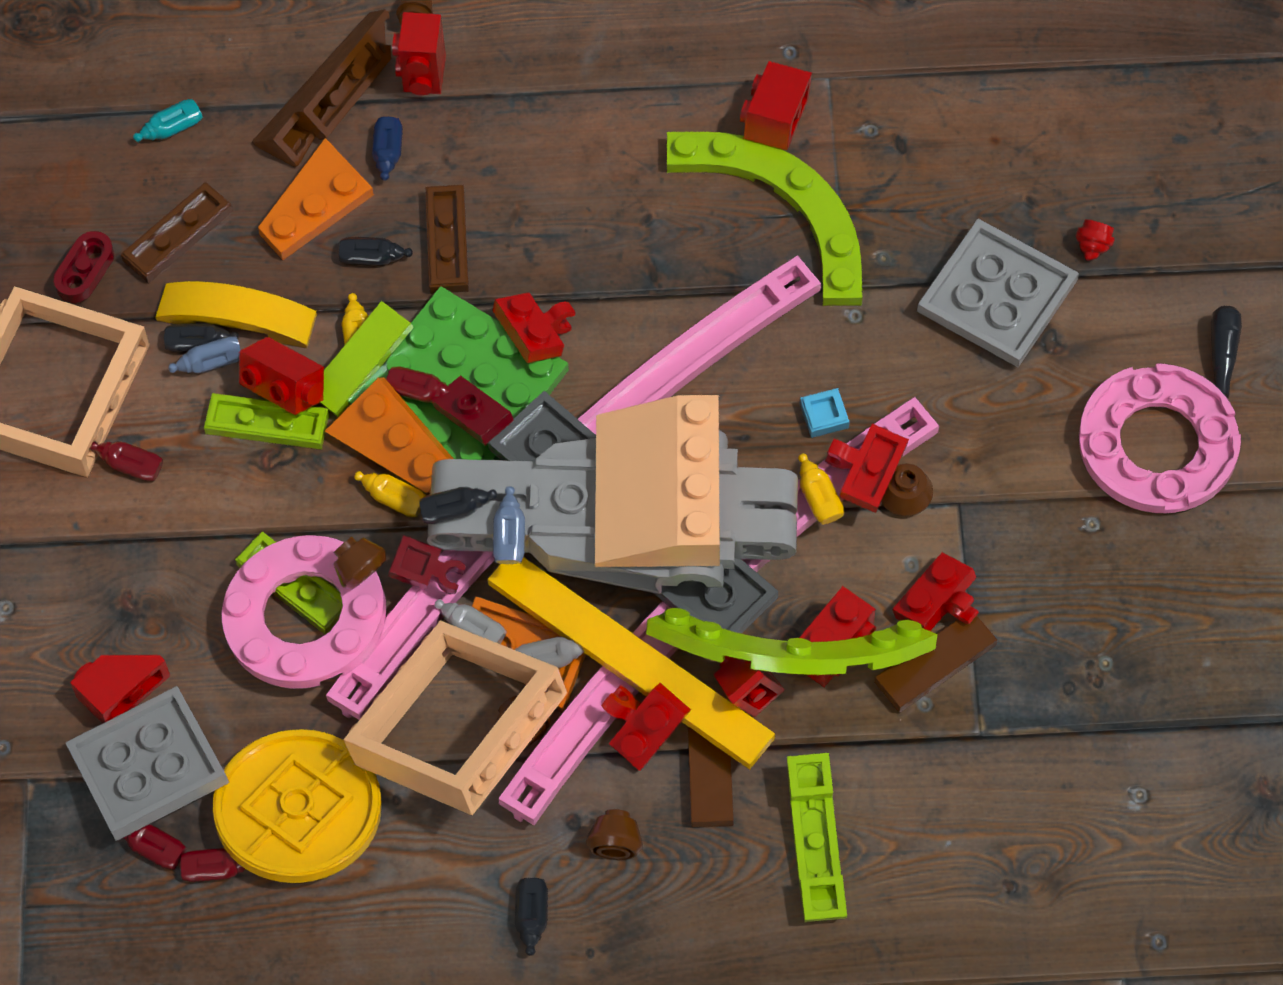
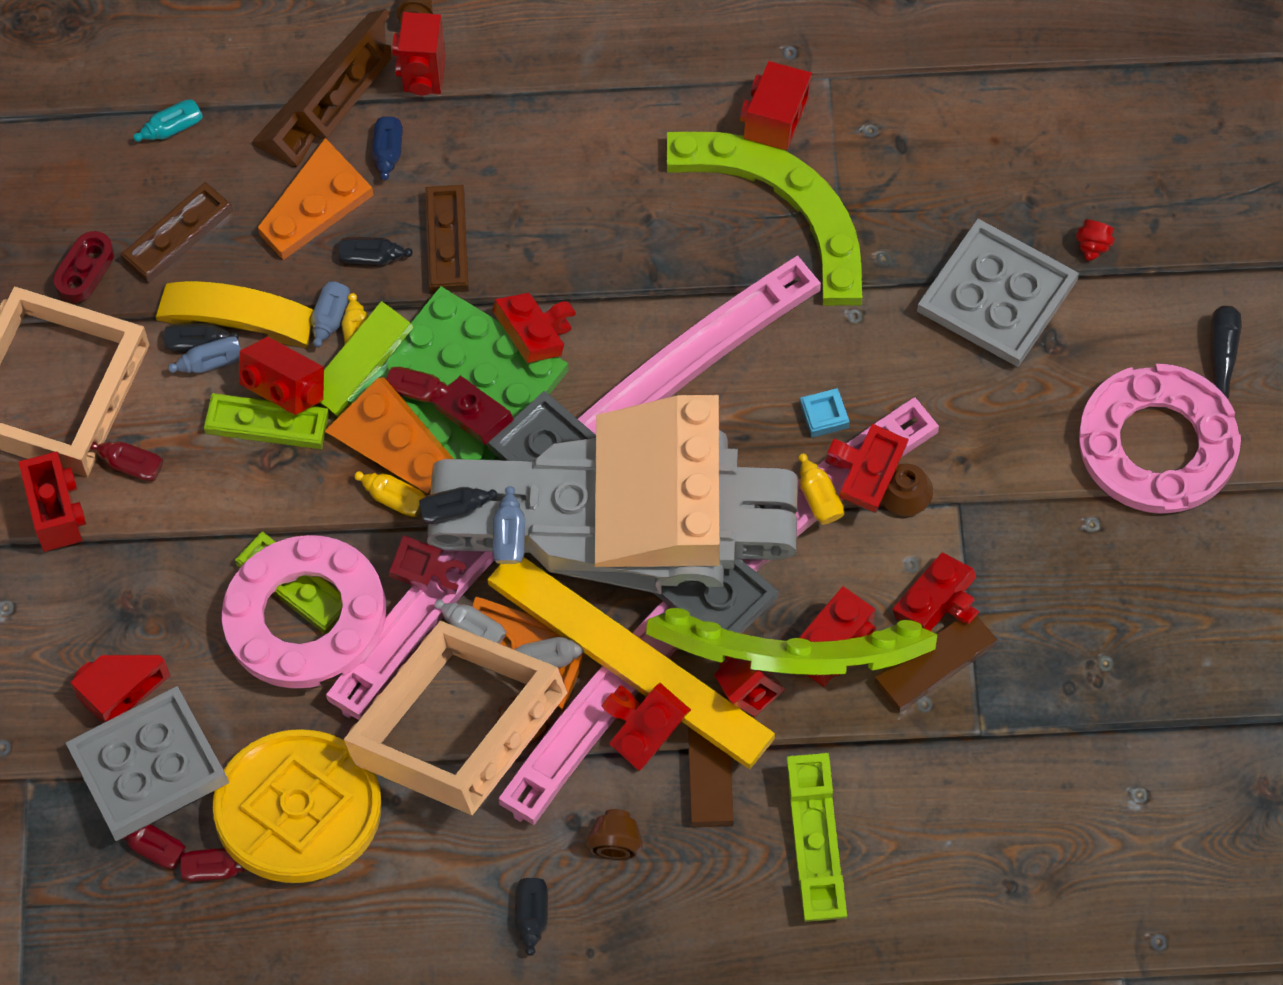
reddish brown cone [333,537,386,590] -> none
none -> red brick [18,451,86,552]
none -> sand blue piece [311,281,350,348]

